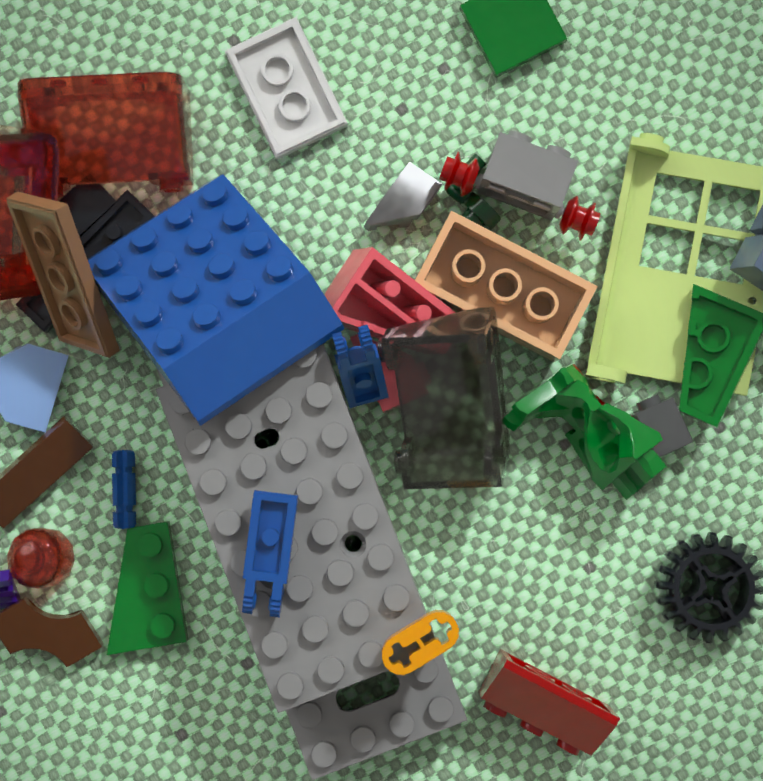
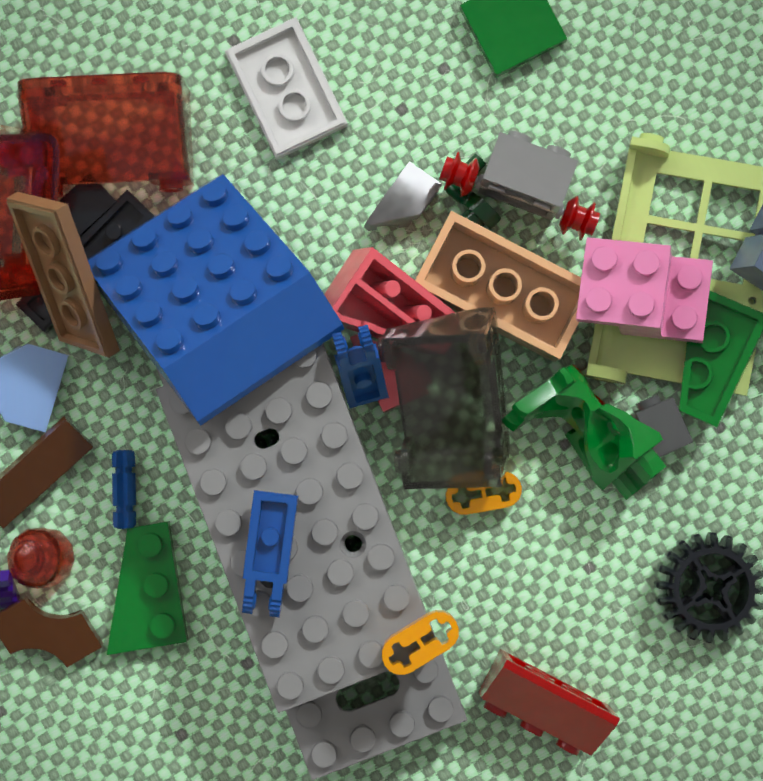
none -> light orange beam [445,471,522,515]
none -> bright pink bracket [576,237,713,343]

